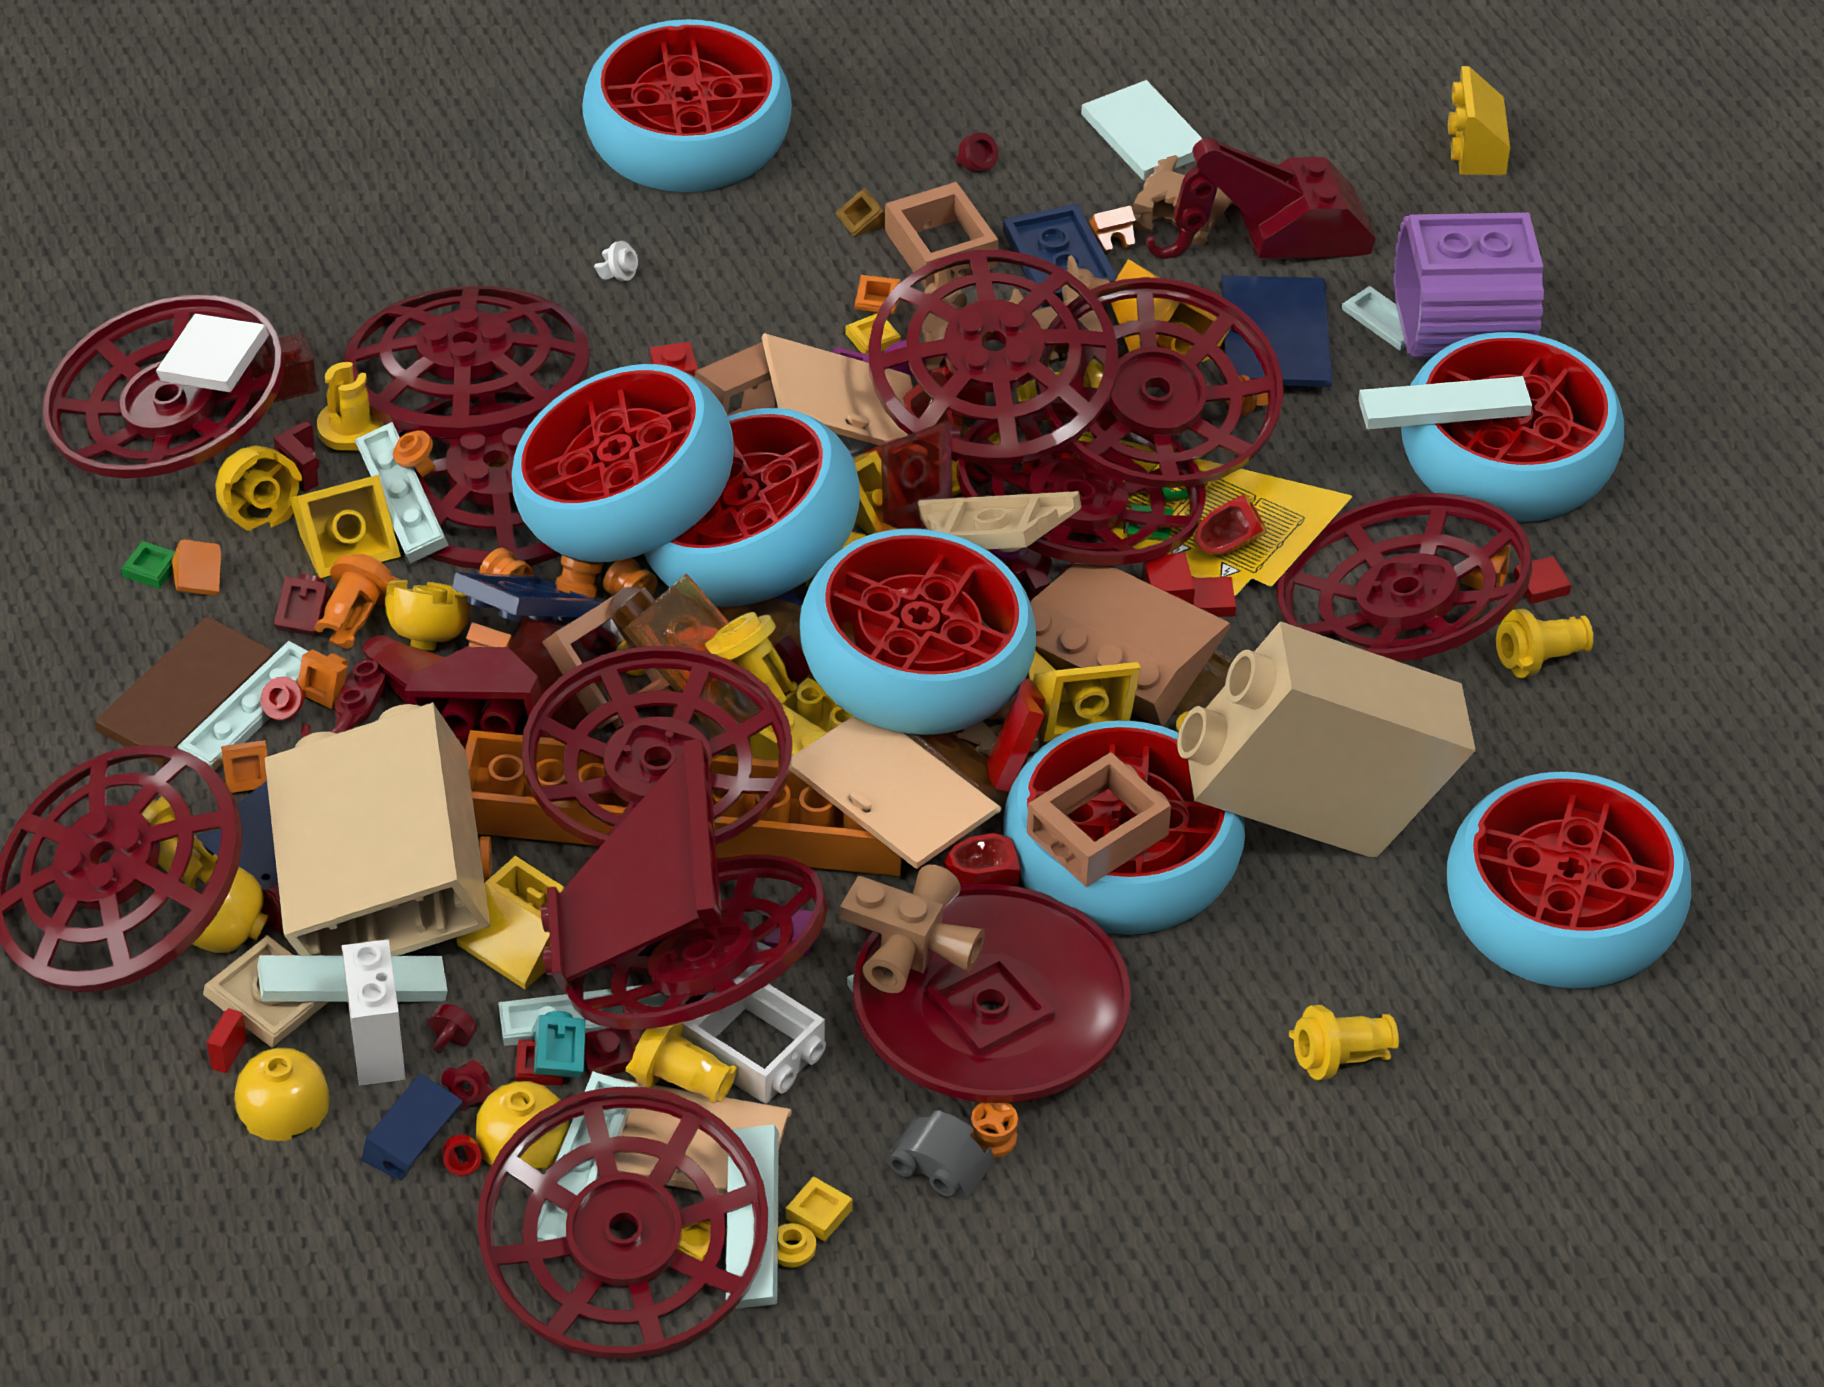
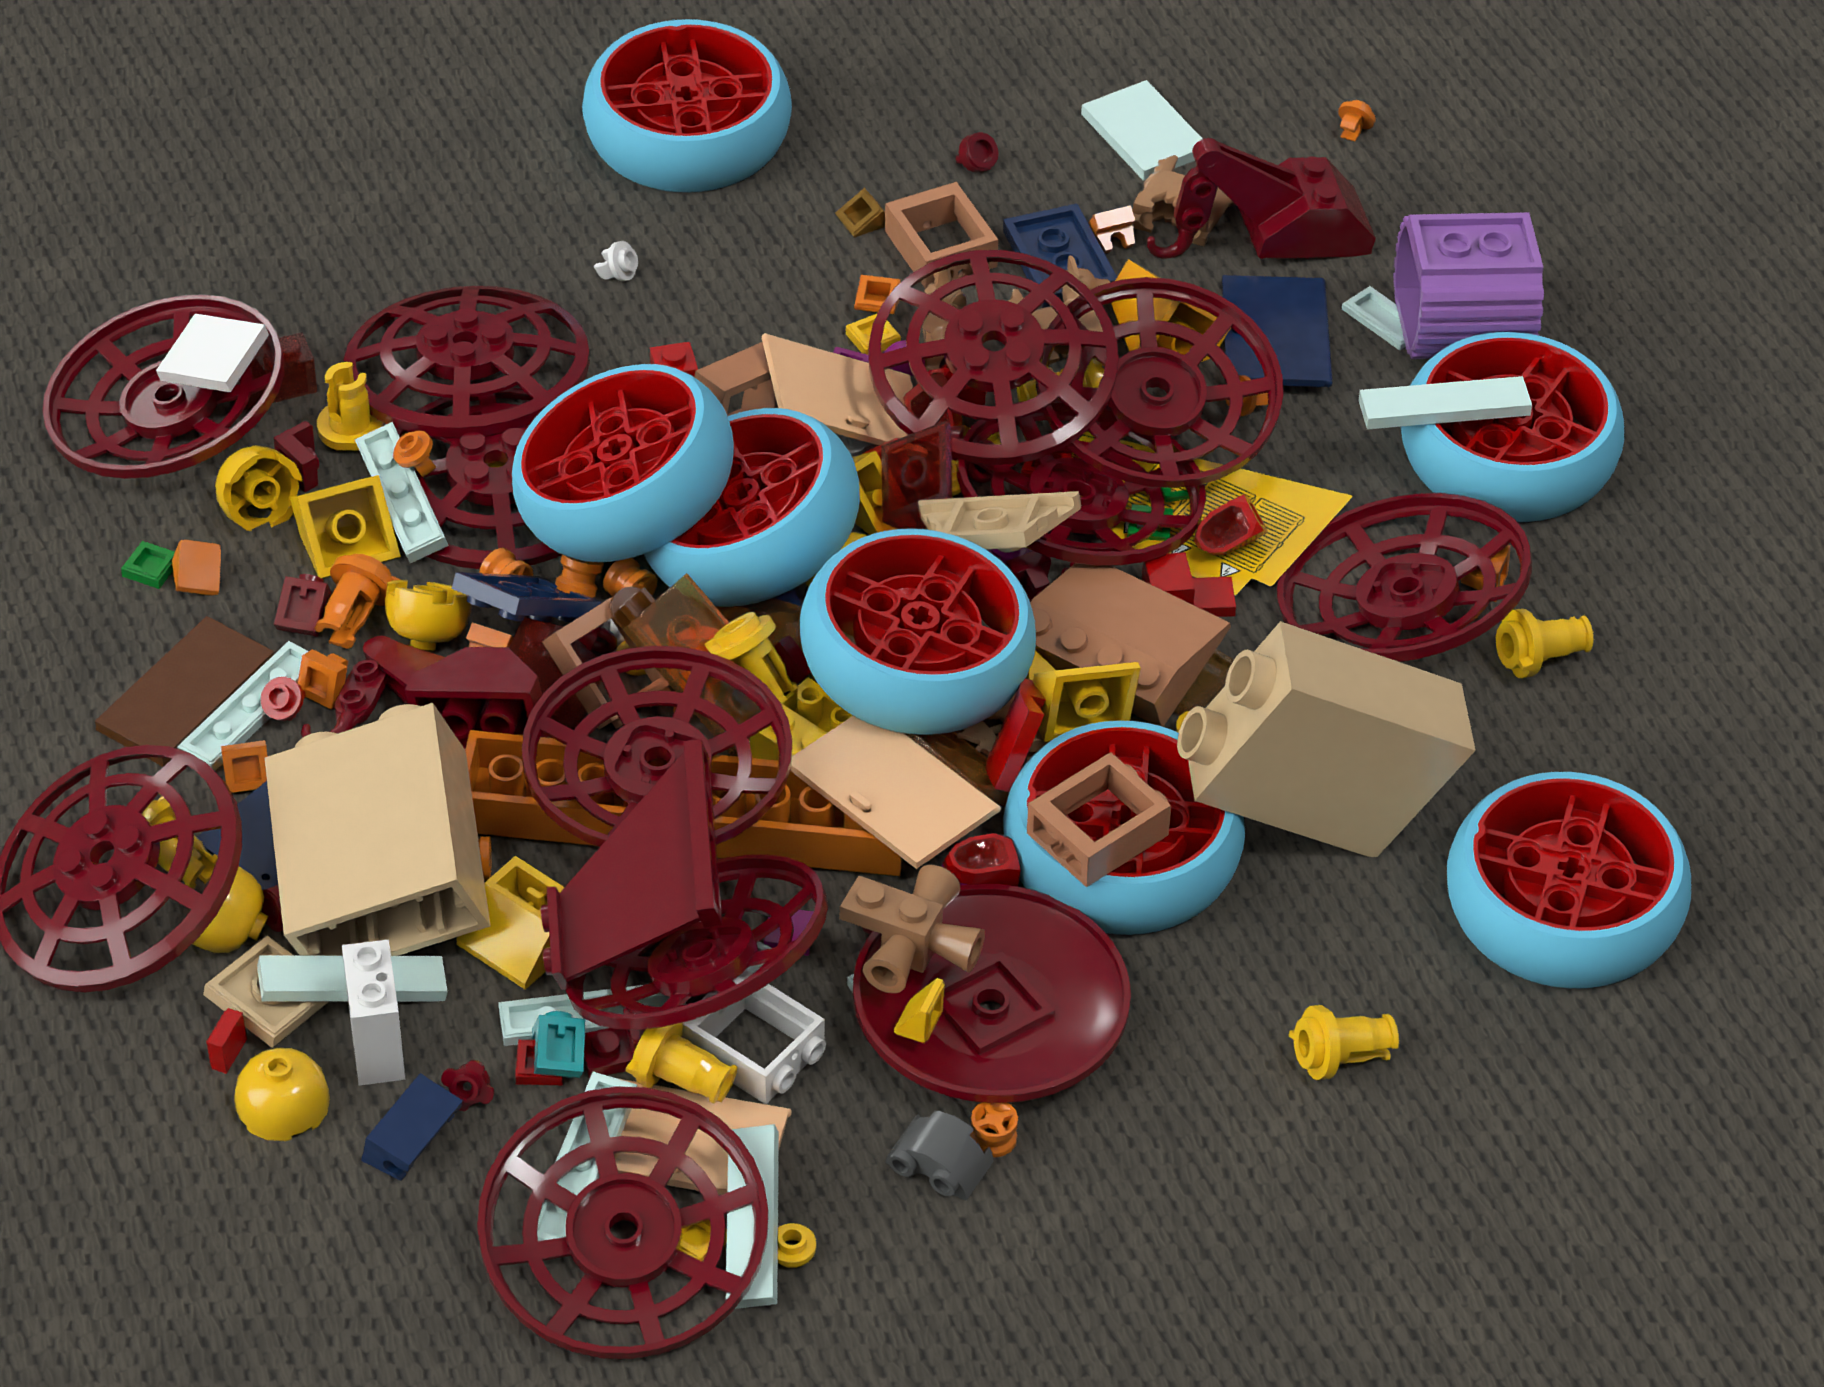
dark red tile [429,1004,477,1053] -> none
red hinge [442,1134,482,1176] -> none
yellow cylinder [476,1081,569,1171] -> none
yellow plate [786,1176,853,1242] -> none
yellow slope [1448,66,1510,175] -> none
red tile [1513,556,1571,604] -> none
none -> yellow slope [894,978,945,1043]
none -> orange plate [1338,100,1376,142]

